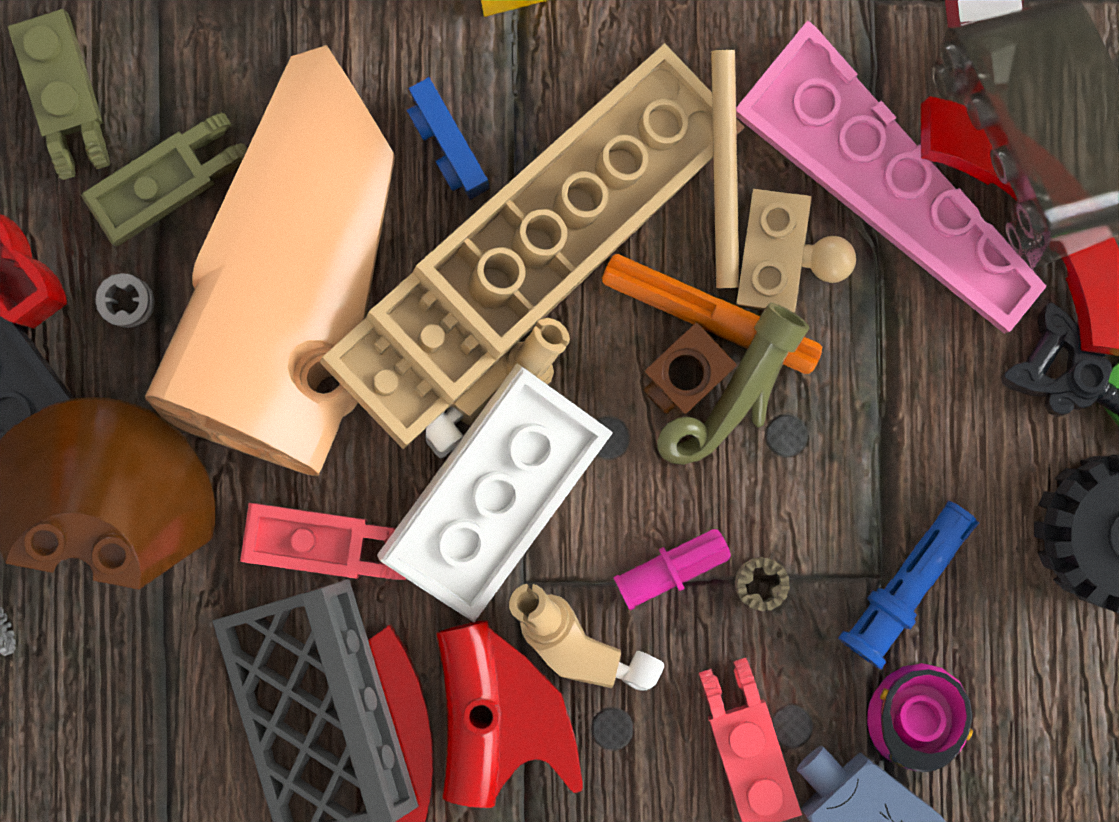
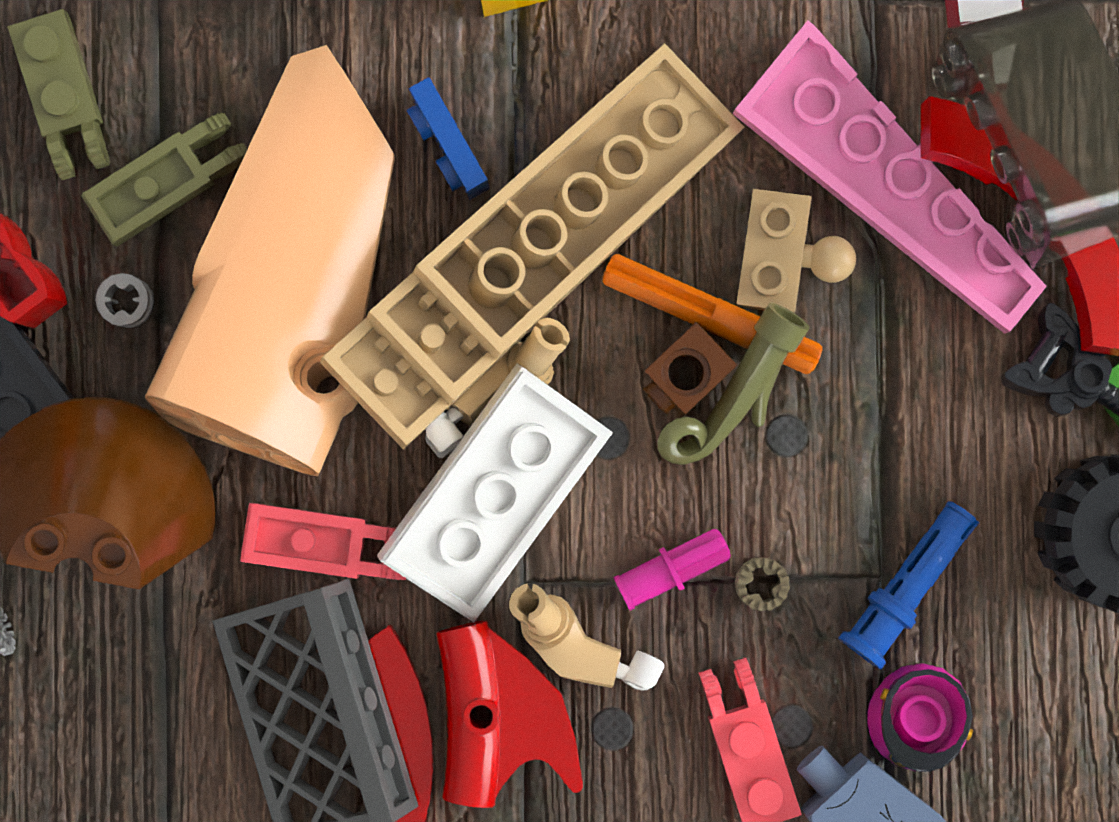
tan bar [711,50,739,288] -> none

